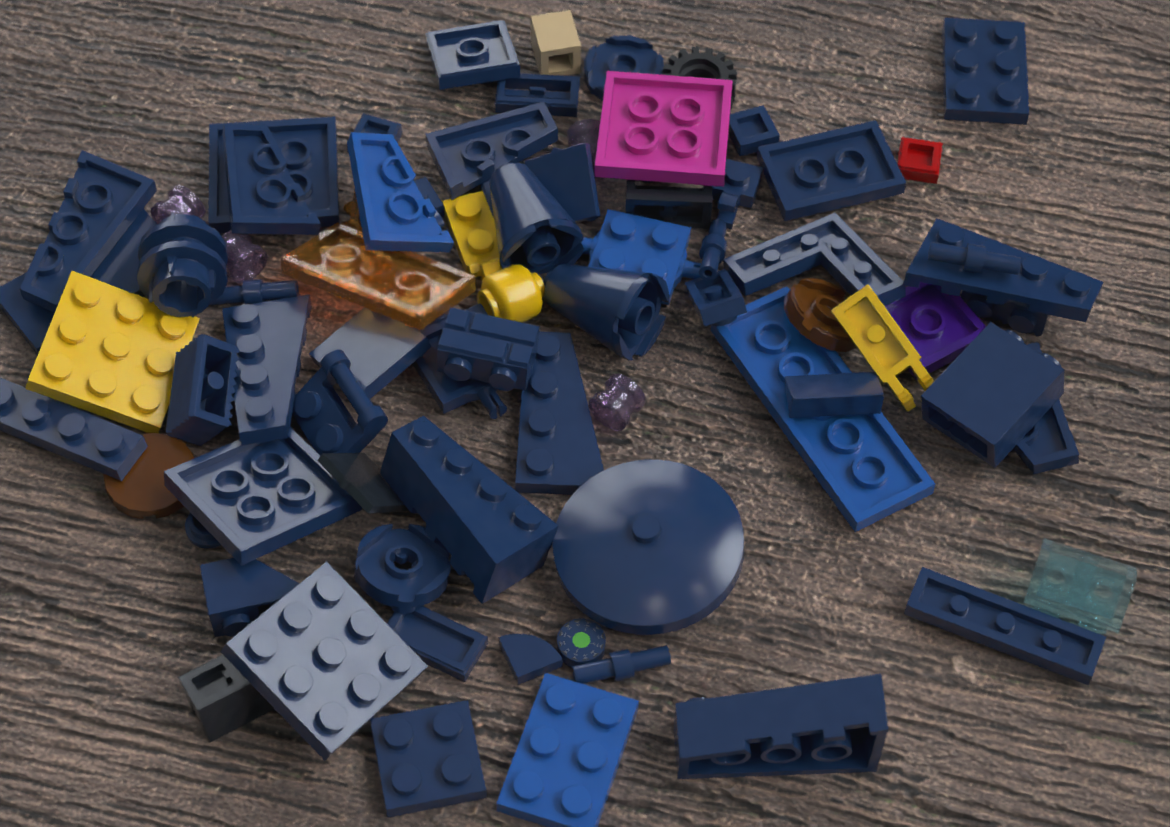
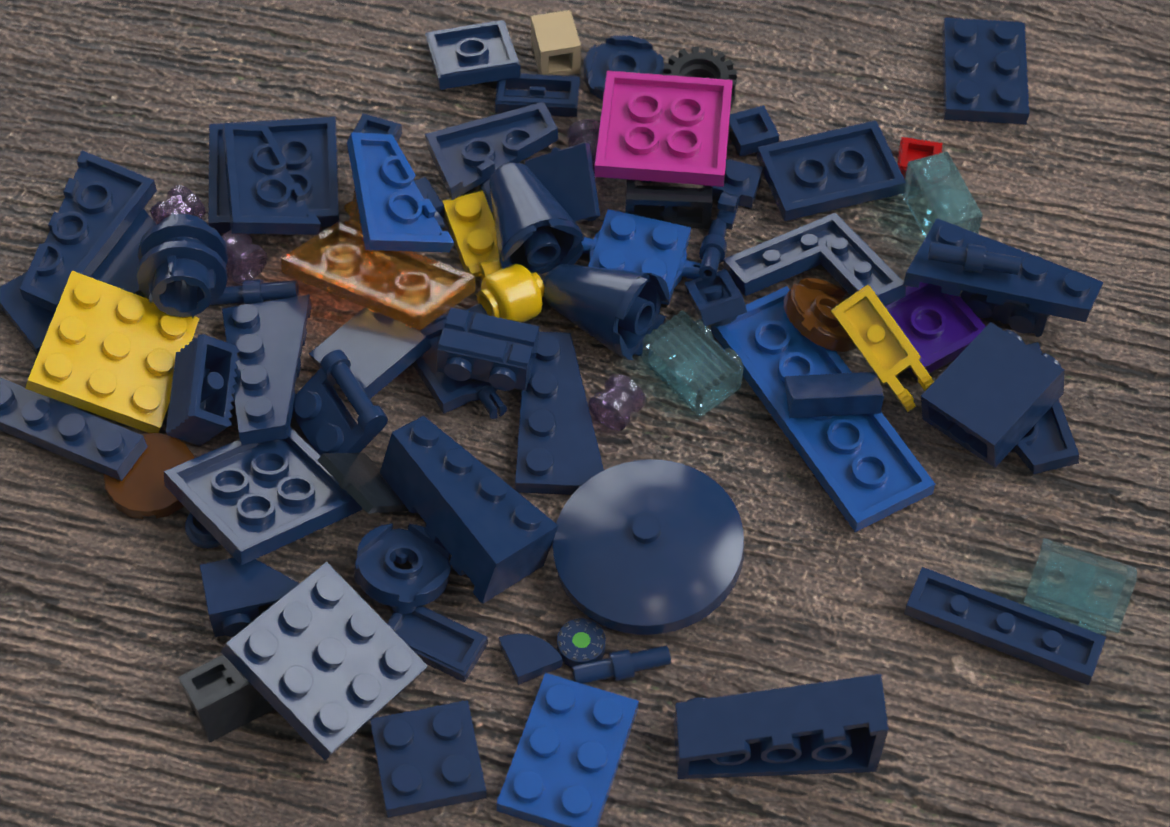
none -> clear light blue brick [642,311,744,417]
none -> clear light blue brick [902,151,983,238]

